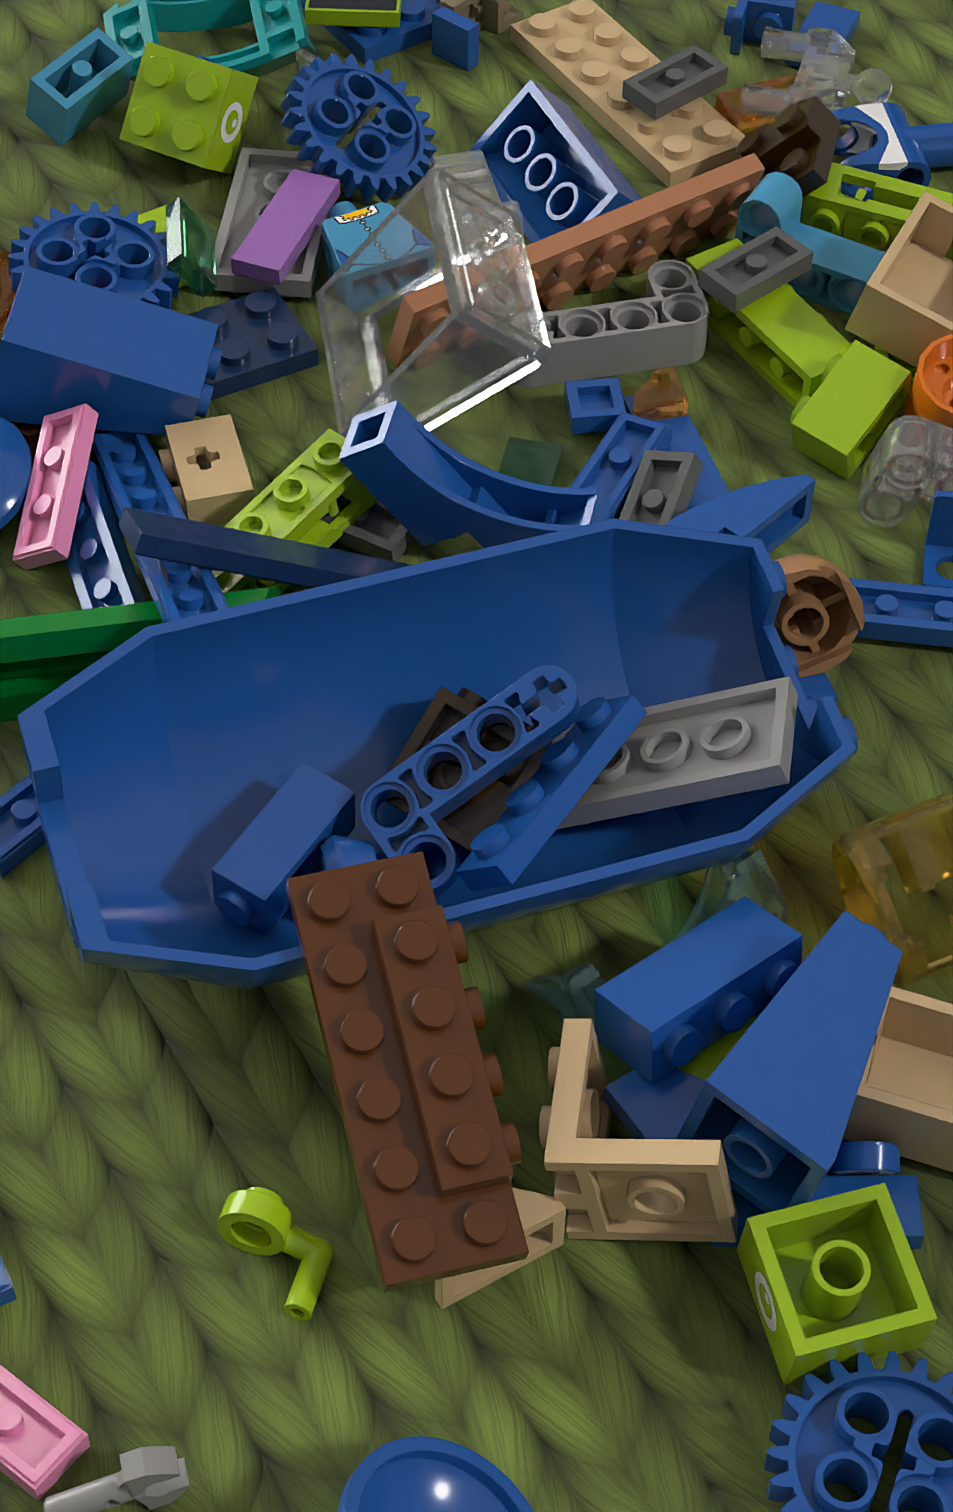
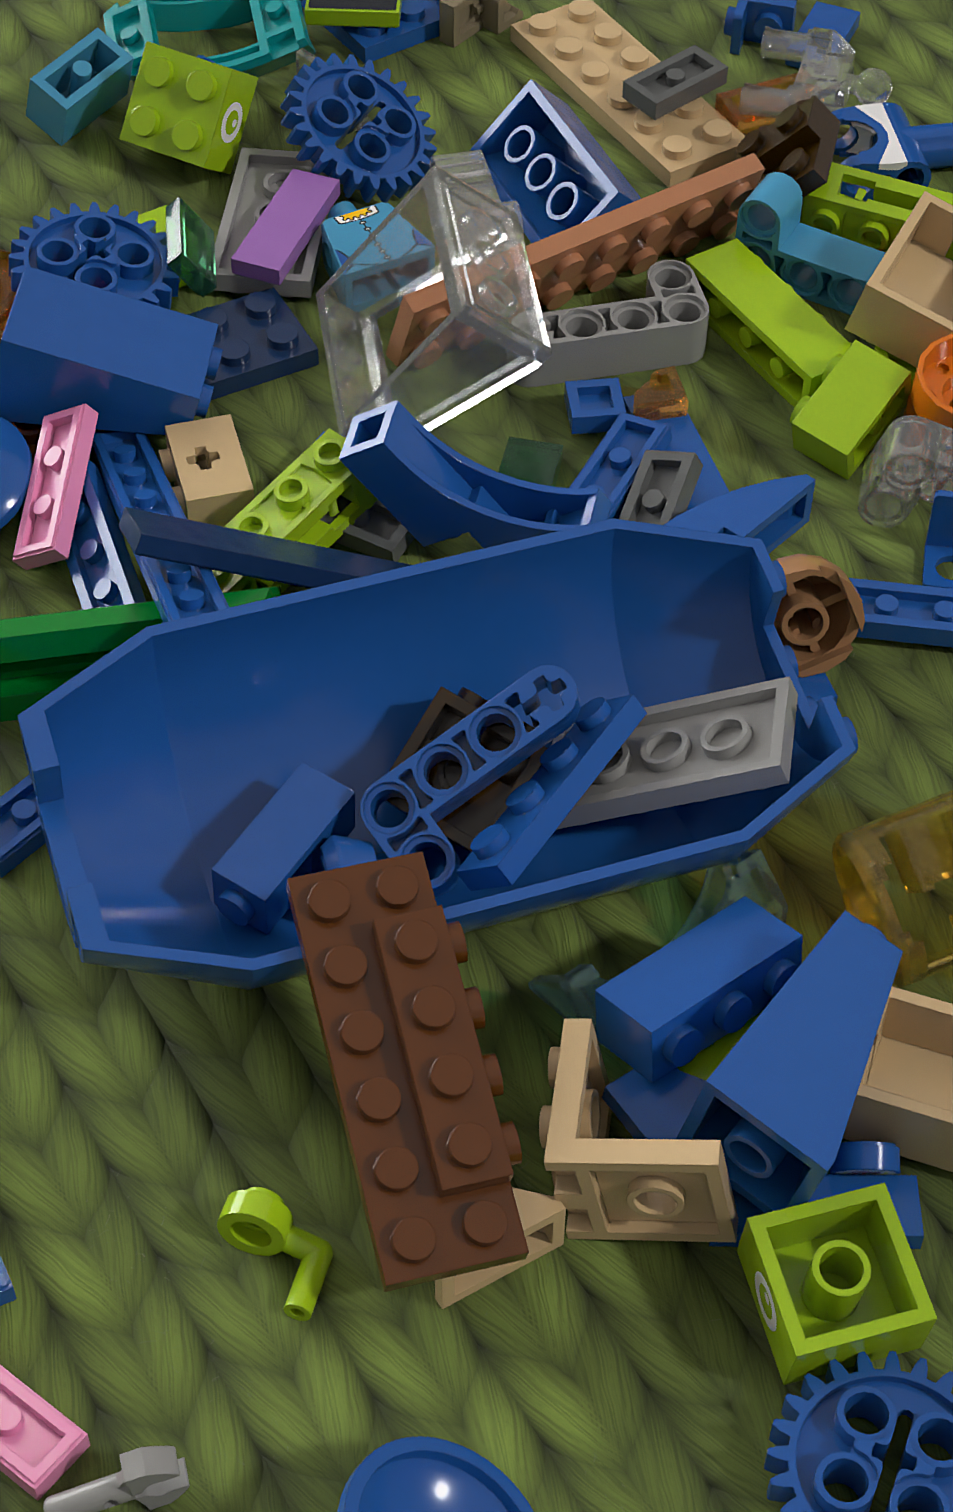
blue tile [432,6,479,71] -> none
dark grey plate [698,226,814,313] -> none

